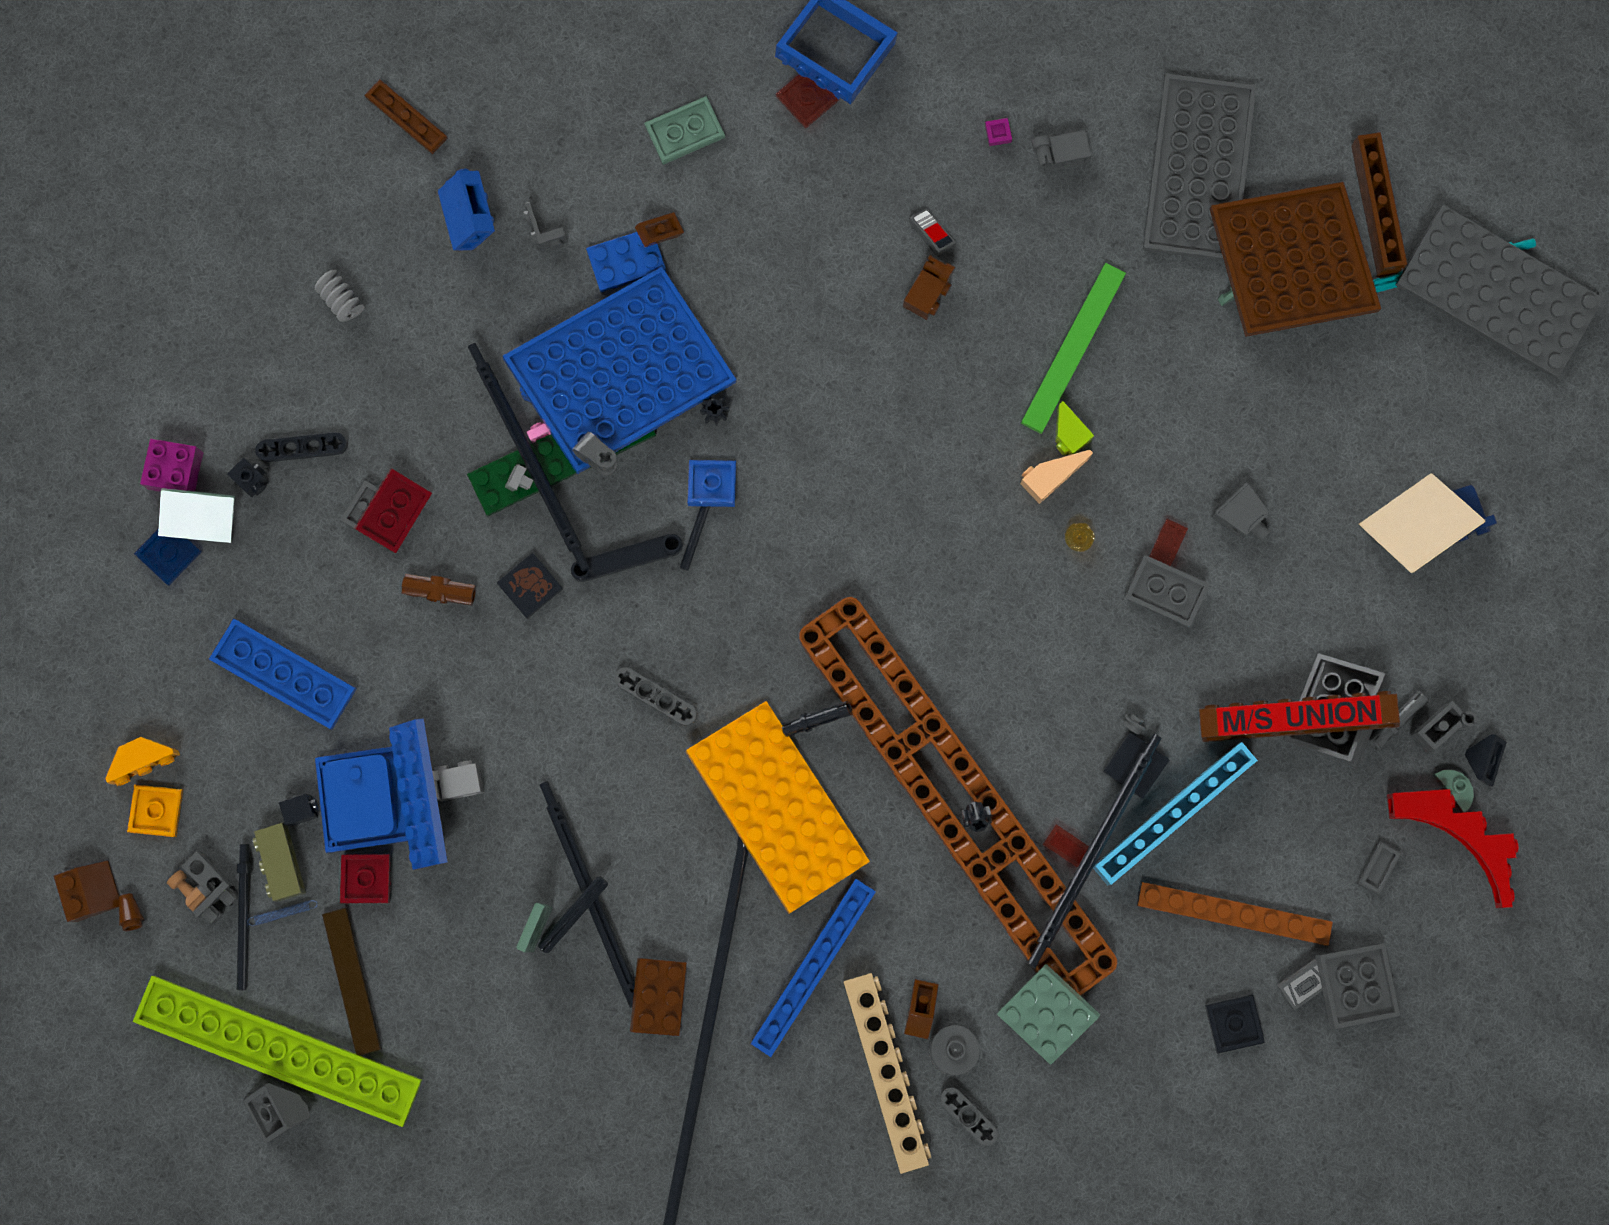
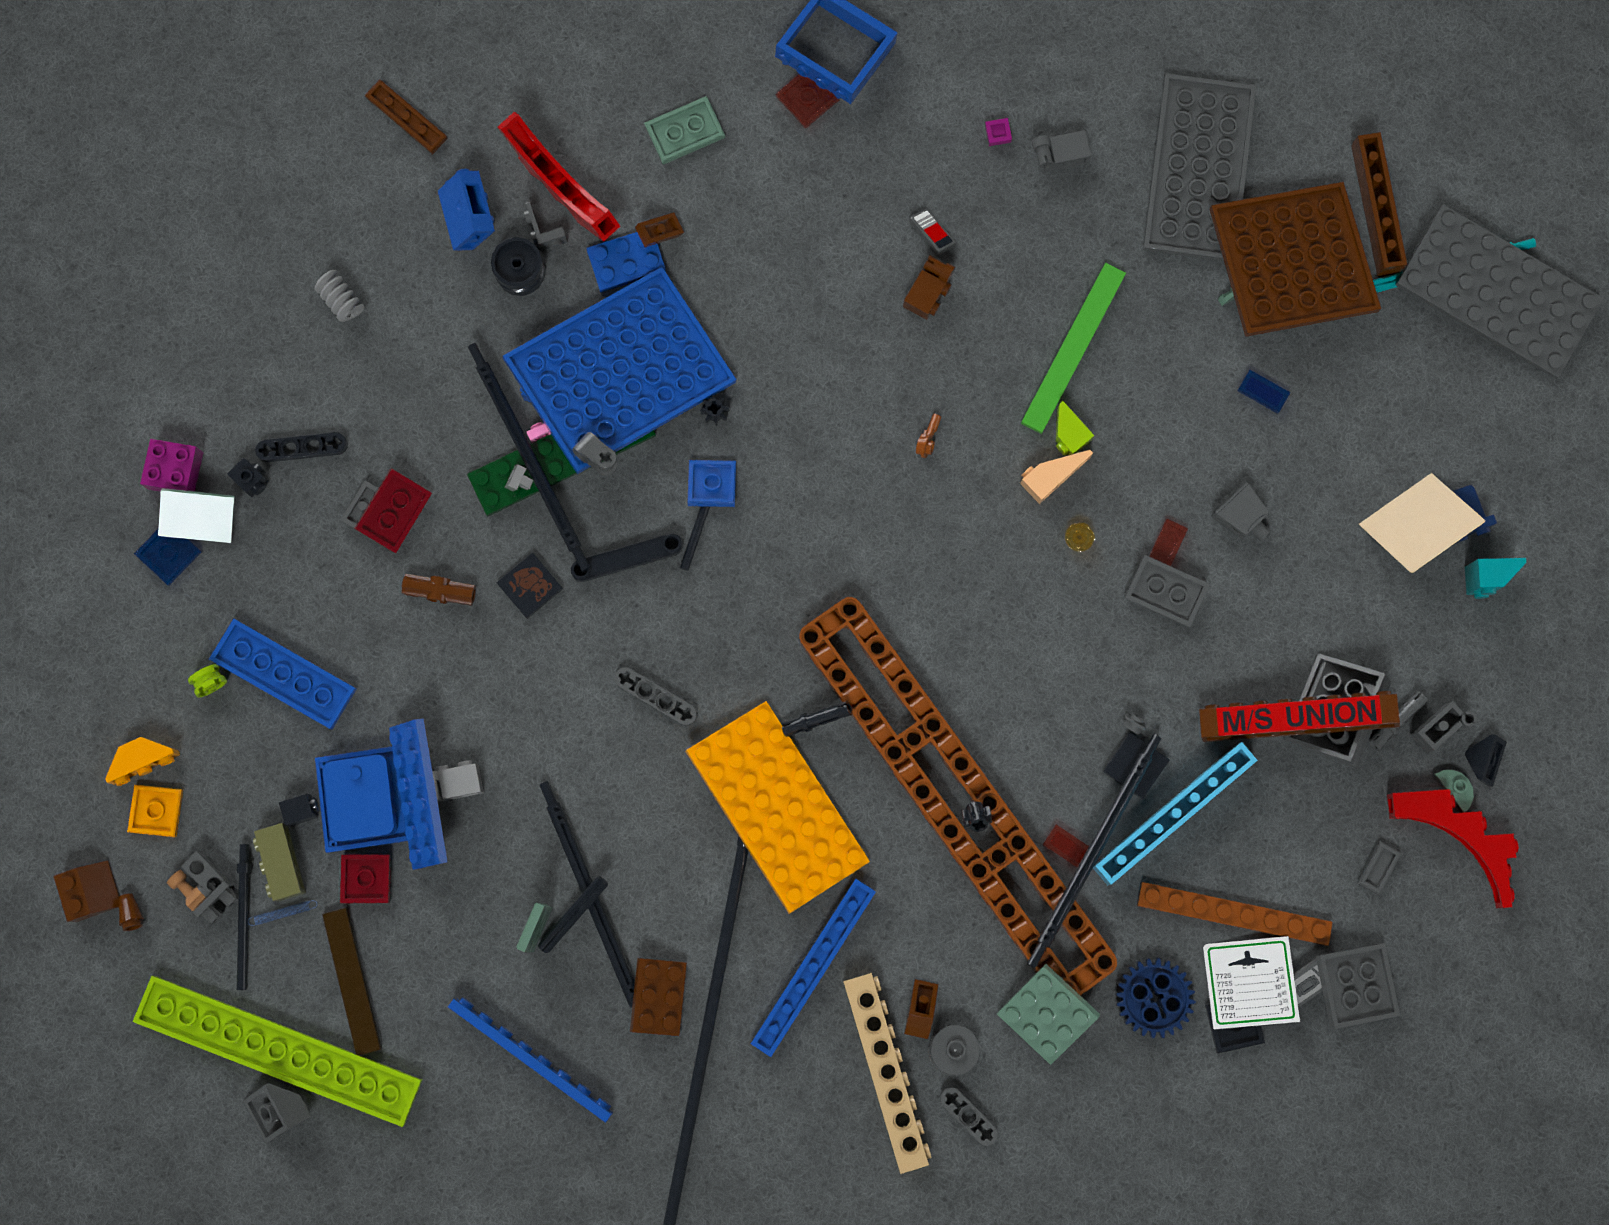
none -> lime wheel [188,664,227,698]
none -> blue plate [448,997,613,1123]
none -> black wheel [491,237,546,296]
none -> red arch [497,112,620,242]
none -> dark orange plate [916,414,941,458]
none -> dark blue gear [1115,958,1196,1038]
none -> white sticker [1203,936,1300,1029]
none -> clear blue tile [1237,370,1291,414]
none -> teal slope [1465,558,1527,599]

